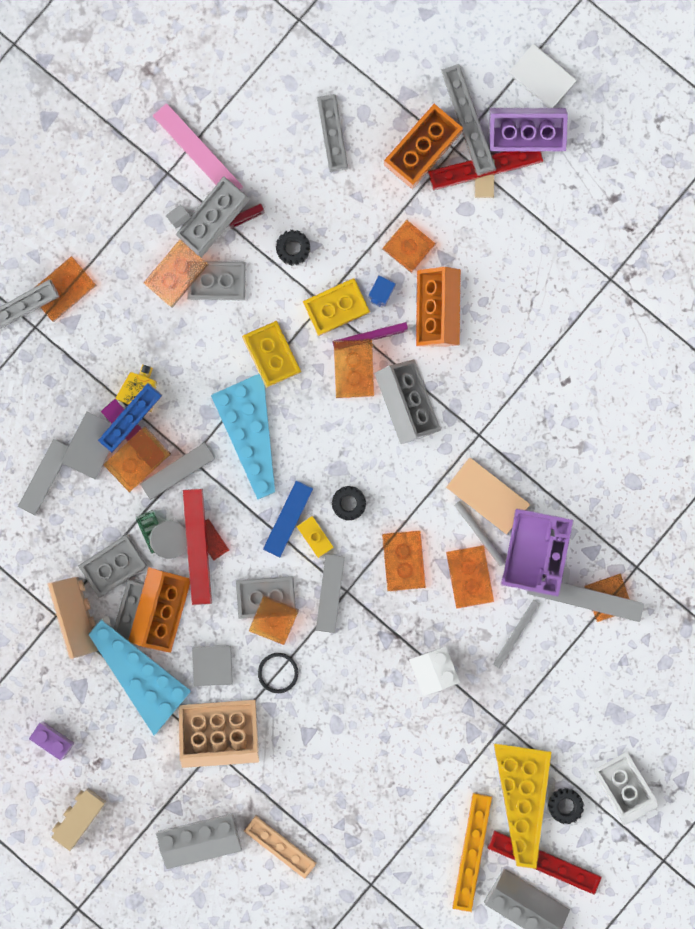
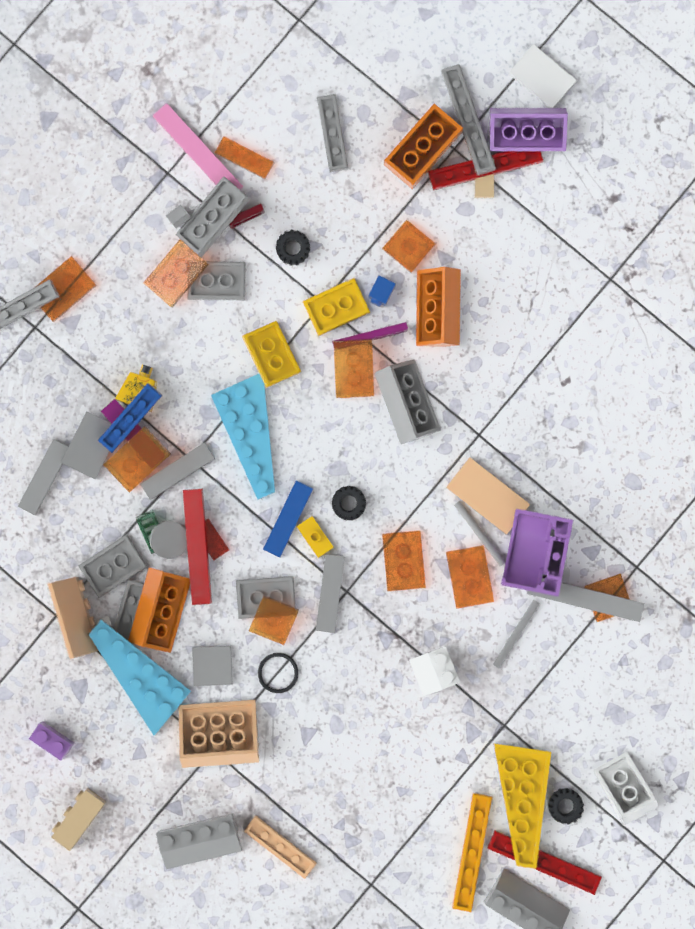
none -> clear orange tile [215,136,274,180]

